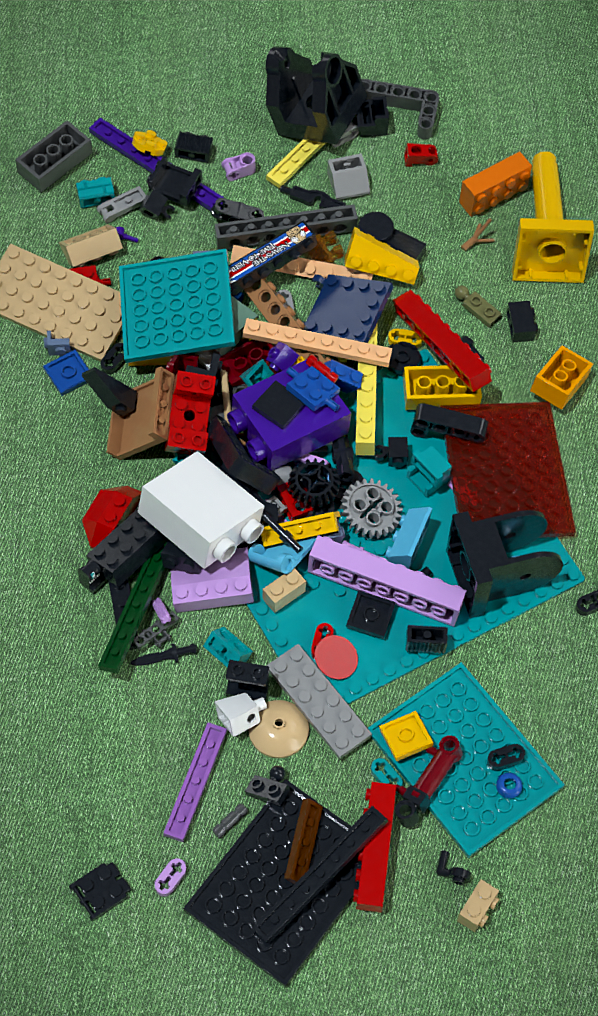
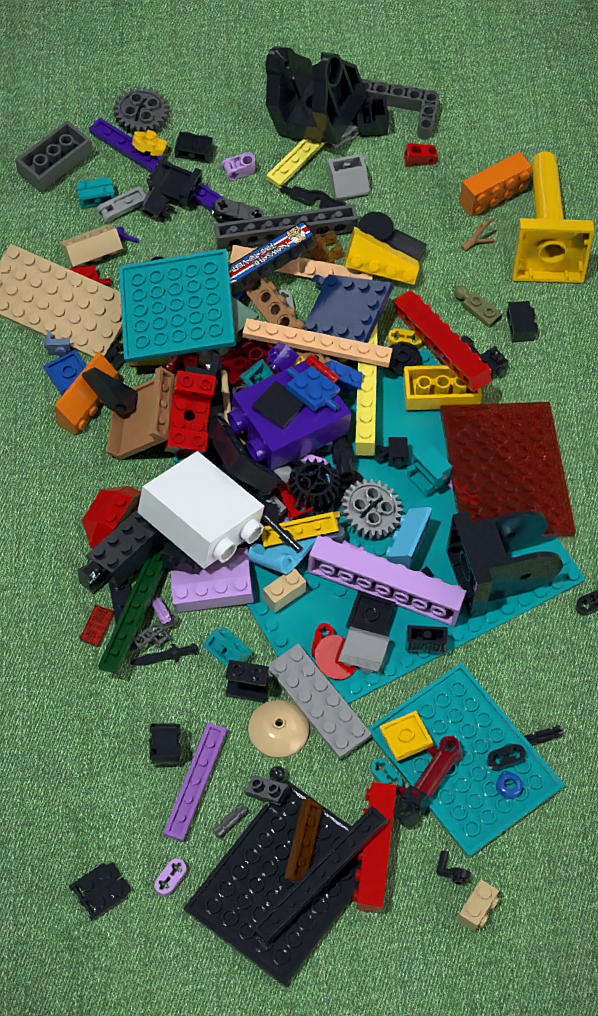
white torso [215,693,267,737] -> none
black beam [410,403,488,443] -> none
light orange brick [530,345,593,410] -> none
none -> orange slope [54,352,119,435]
none -> clear red tile [80,604,114,647]
none -> dark grey gear [114,86,169,134]
none -> black brick [149,723,181,764]
none -> light grey slope [338,627,390,674]
none -> black brick [481,346,508,380]
none -> black axle [524,725,564,746]

